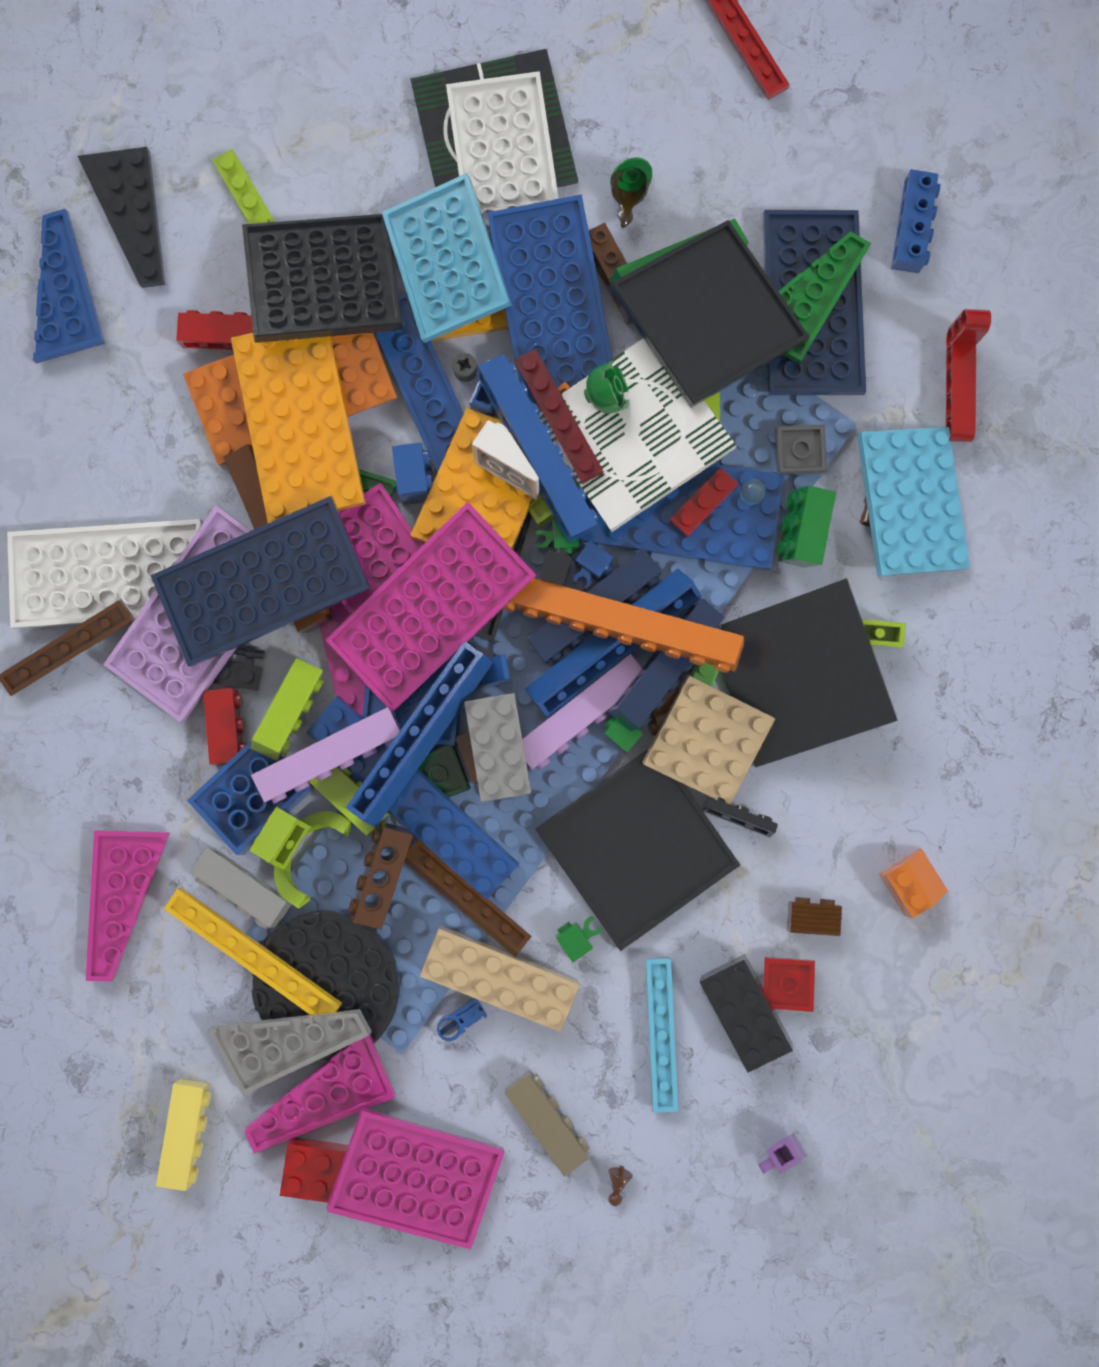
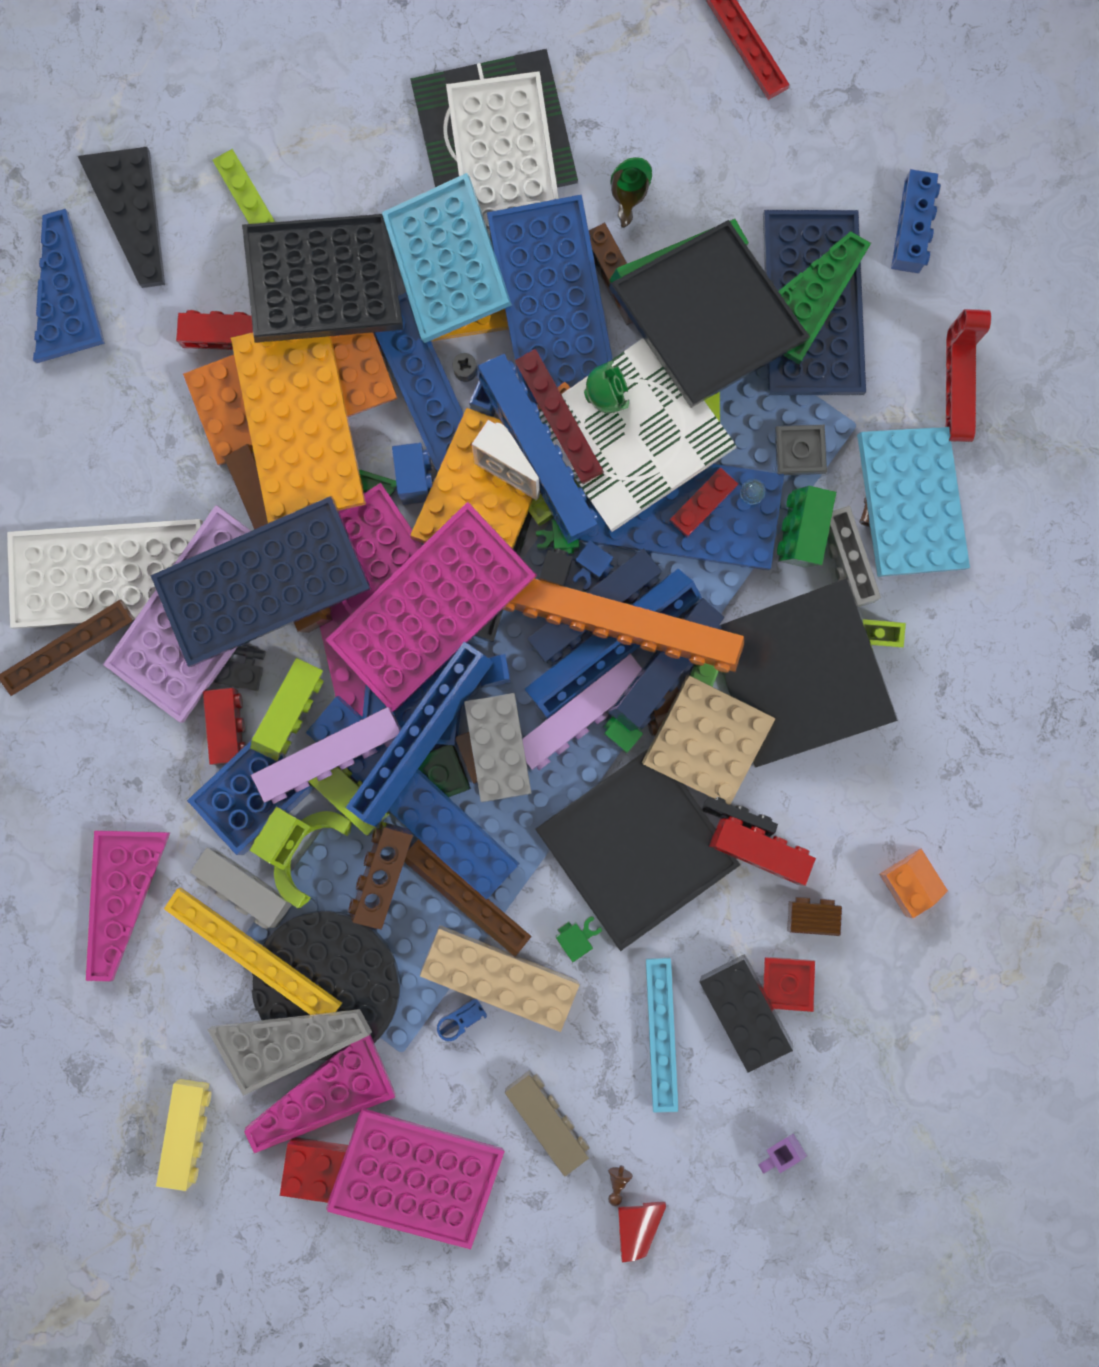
none -> red slope [618,1202,666,1263]
none -> red brick [709,816,816,886]
none -> light grey brick [827,506,881,608]

